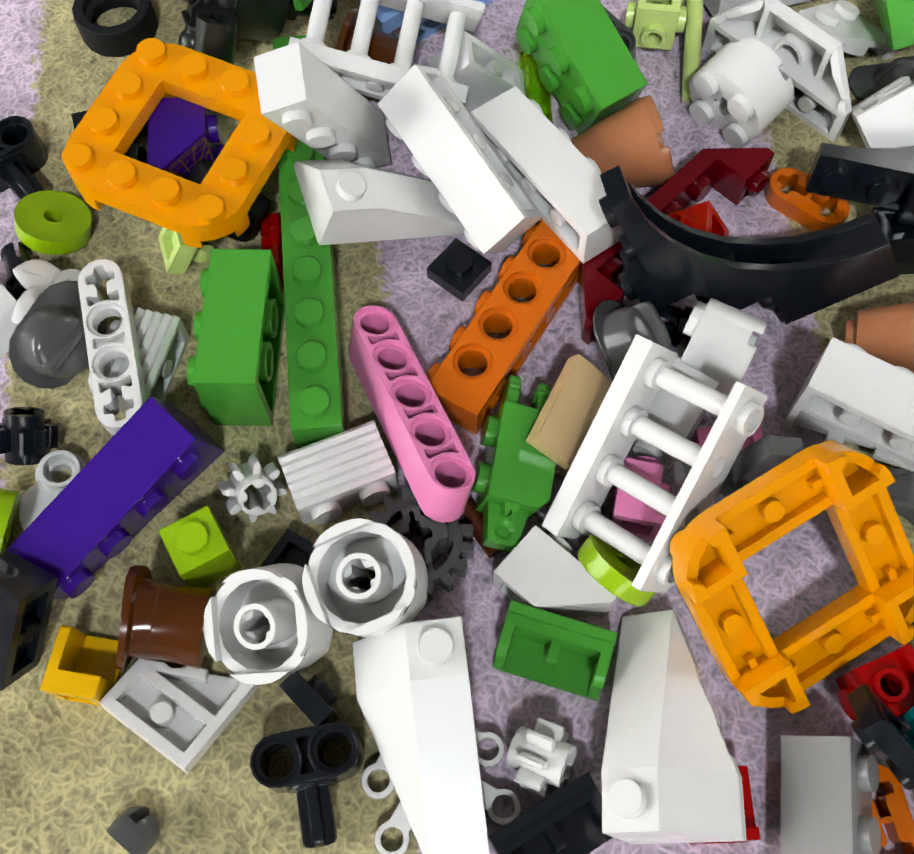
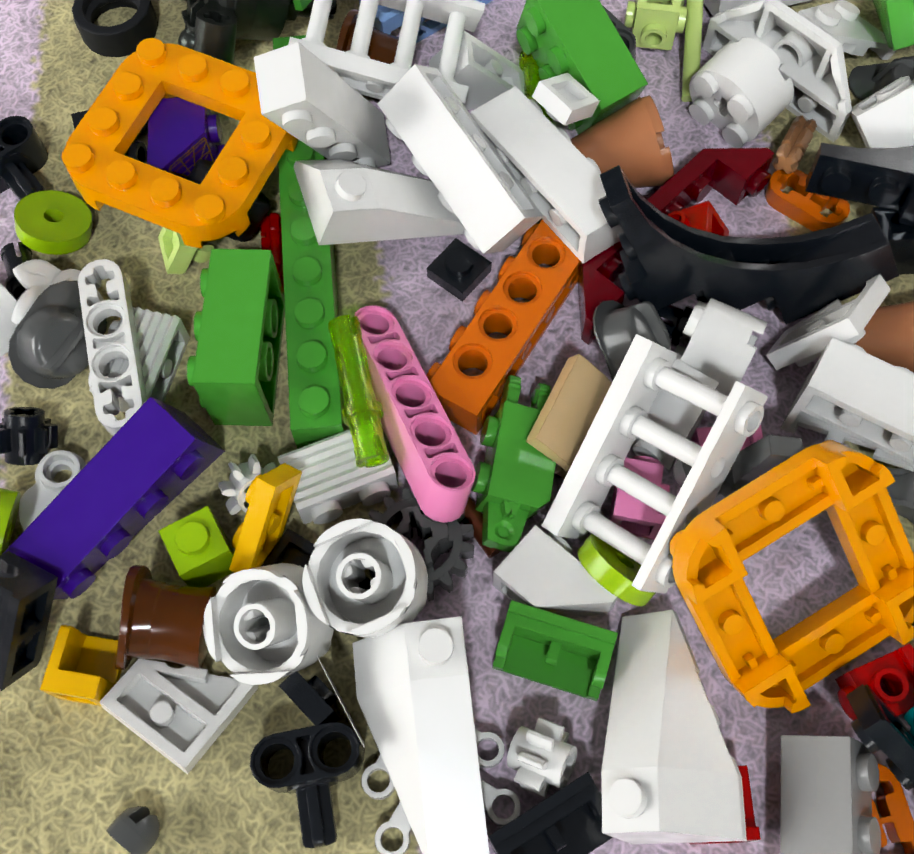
none -> yellow plate [229,463,302,573]
none -> white sticker [316,655,365,748]
none -> clear neon green pin [328,315,389,468]
none -> white plate [532,73,600,126]
none -> white wing [766,274,891,371]
none -> medium nougat axle [772,116,817,174]

